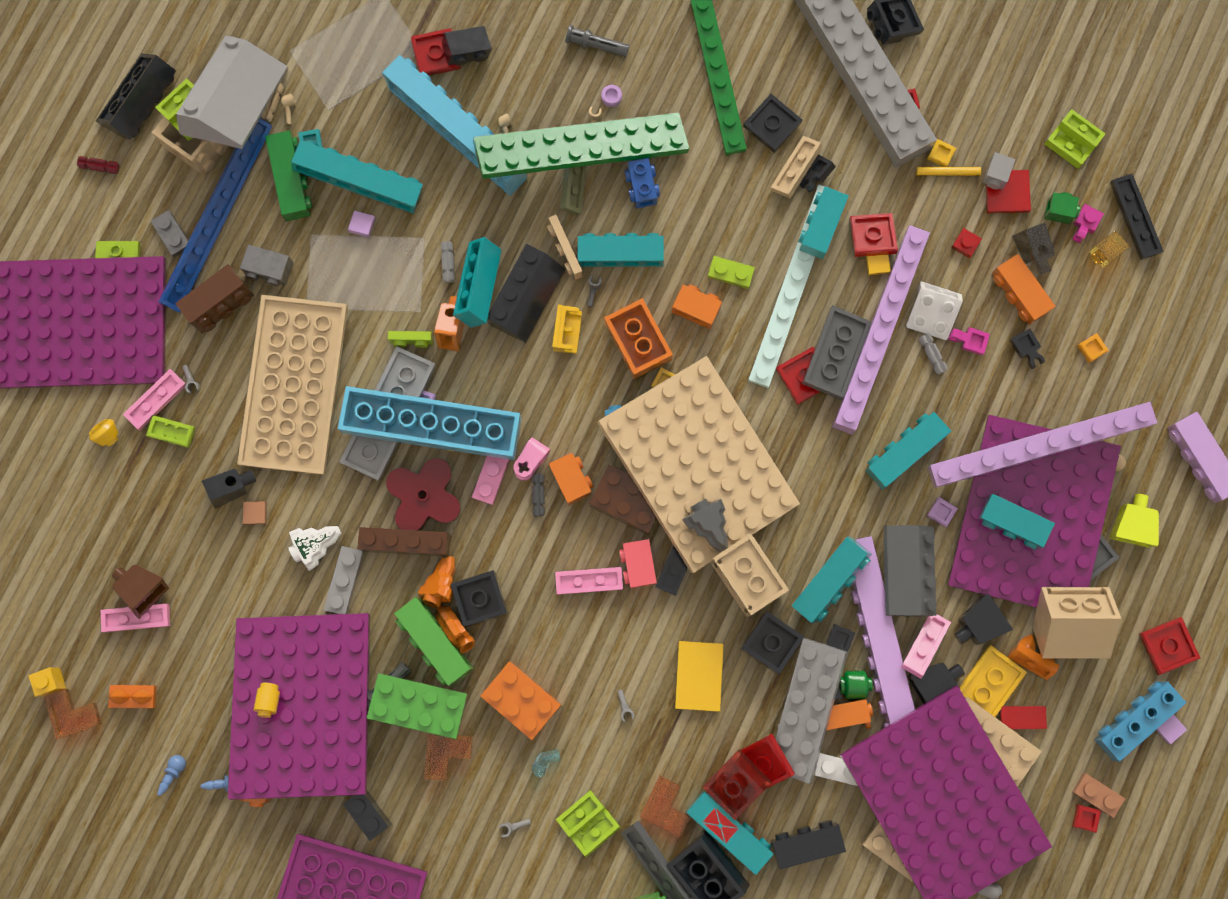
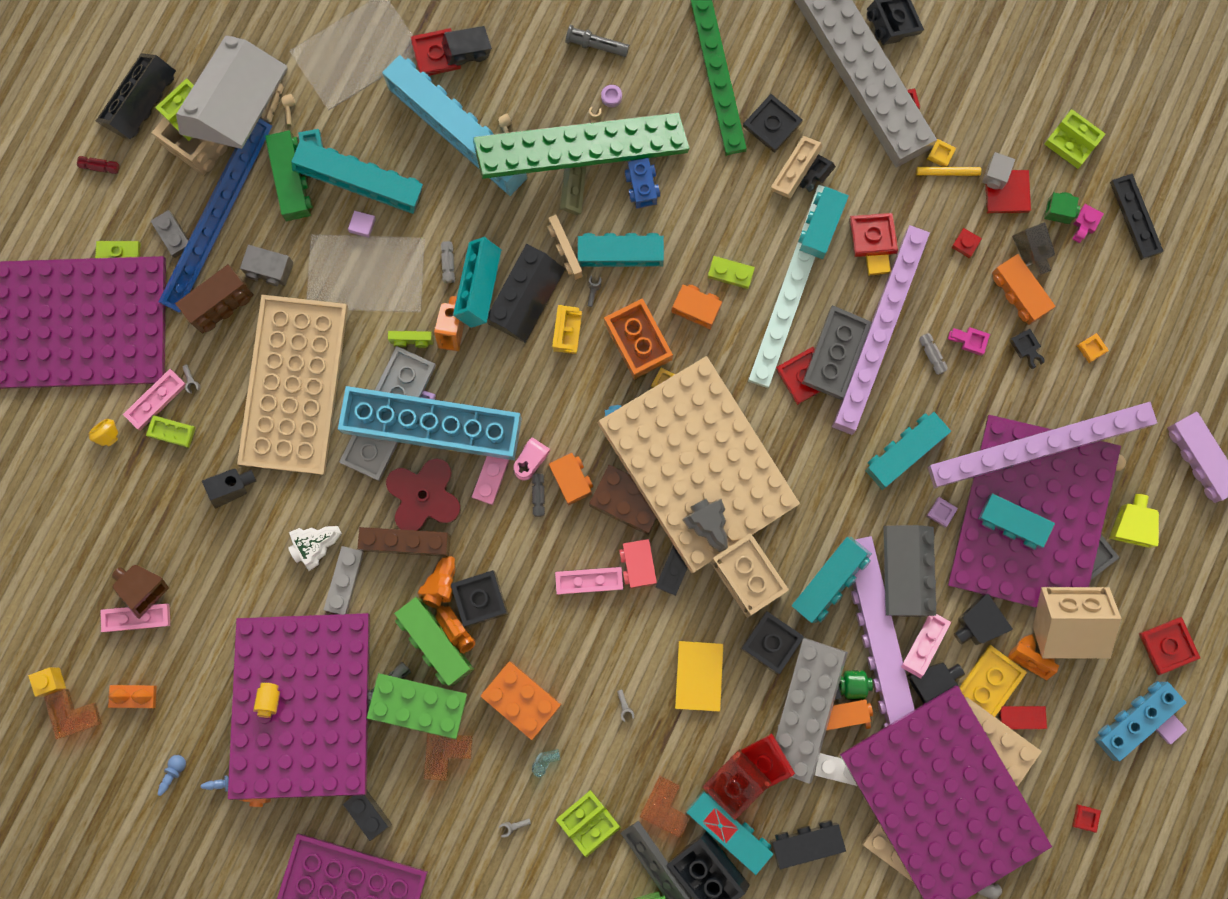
nougat tile [243,501,267,525] -> none
black plate [825,624,855,652] -> none
white bracket [906,281,963,340] -> none
nougat plate [1072,773,1125,818] -> none
clear yellow brick [1089,230,1129,268] -> none

